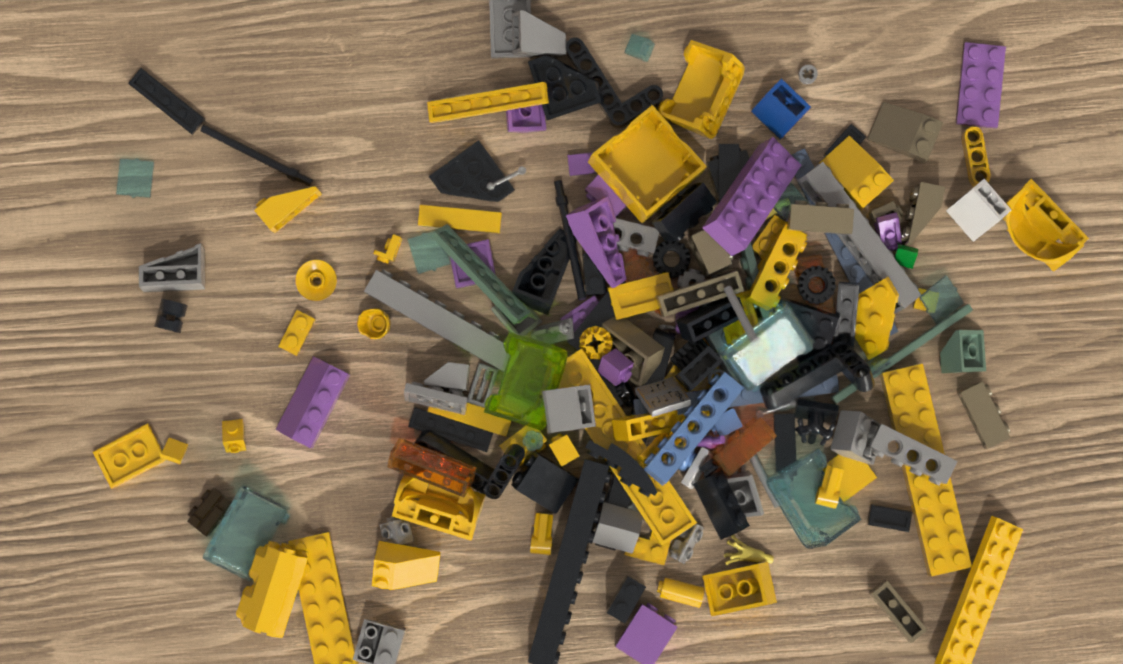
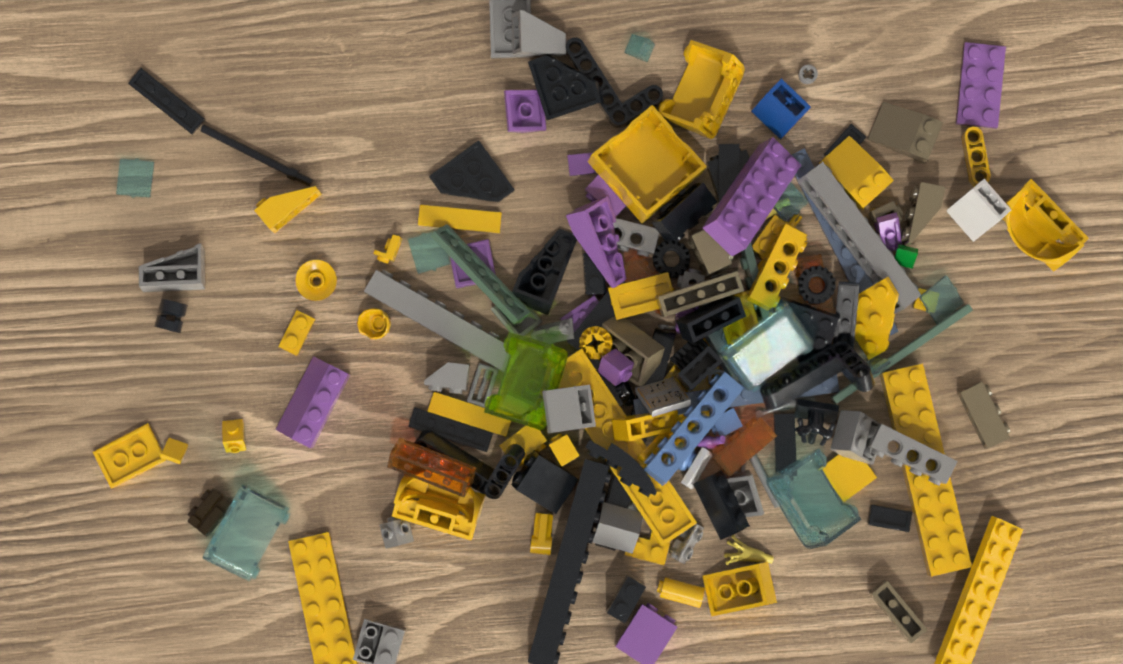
yellow brick [236,541,309,638] -> none
yellow slope [372,541,441,590] -> none
light grey plate [404,382,467,415] -> none
yellow plate [427,82,549,123] -> none
light grey hinge [487,166,526,190] -> none
clear light blue plate [523,431,543,451] -> none
black bar [554,180,586,301] -> none
black bush [699,458,720,478] -> none
light grey bar [724,286,759,343] -> none
dark tan brick [787,200,854,235] -> none
yellow piece [815,465,844,509] -> none
sand green slope [940,330,986,373] -> none

